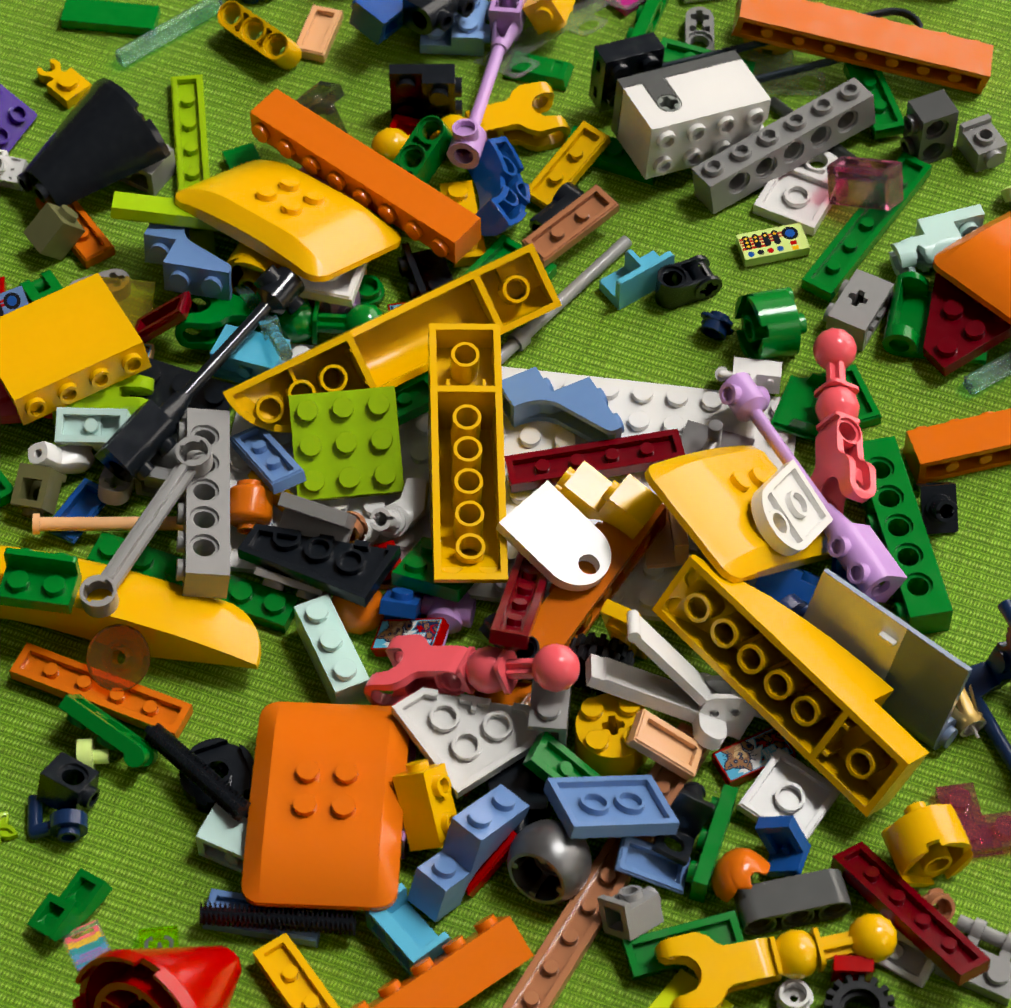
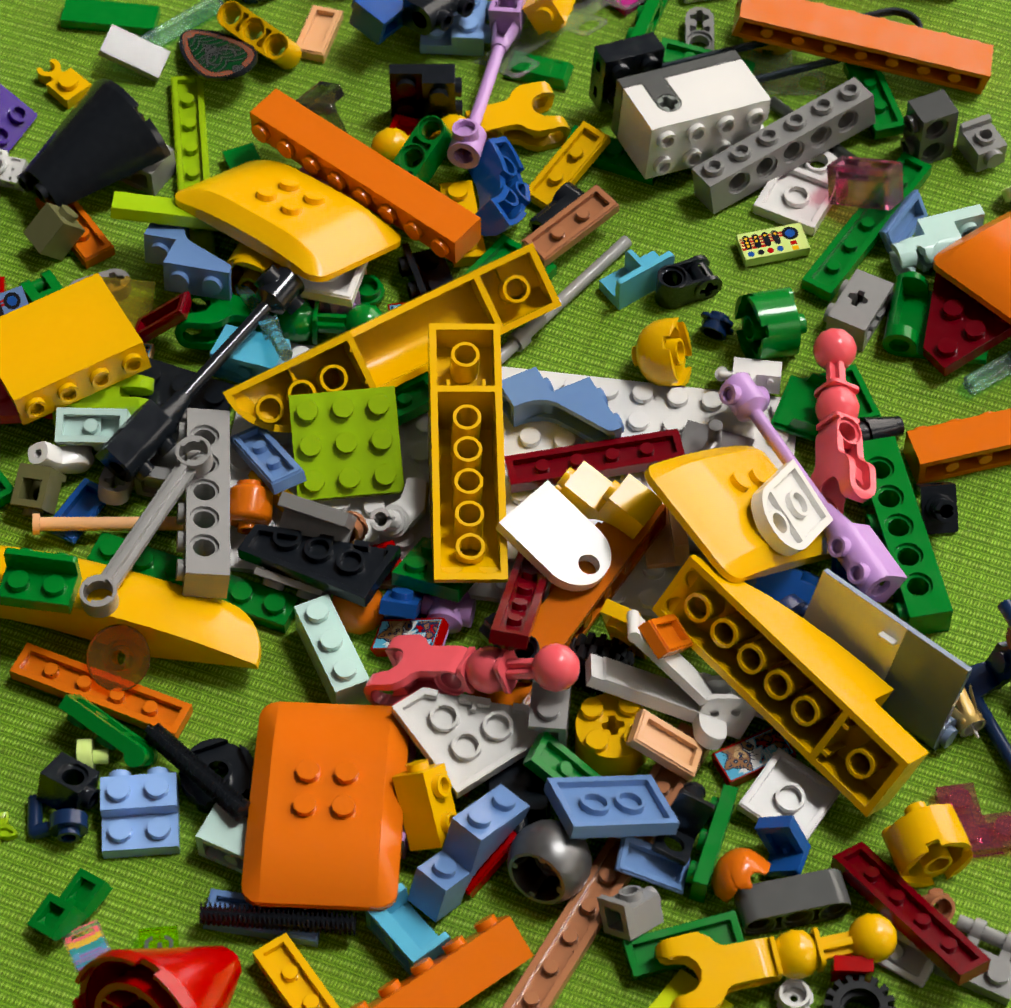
none -> tile [98,24,171,82]
none -> light blue plate [100,767,180,859]
none -> shield [179,29,258,82]
none -> yellow cylinder [632,317,692,387]
none -> orange tile [638,614,693,659]
none -> black cone [858,416,905,441]
none -> medium blue tile [879,189,928,253]

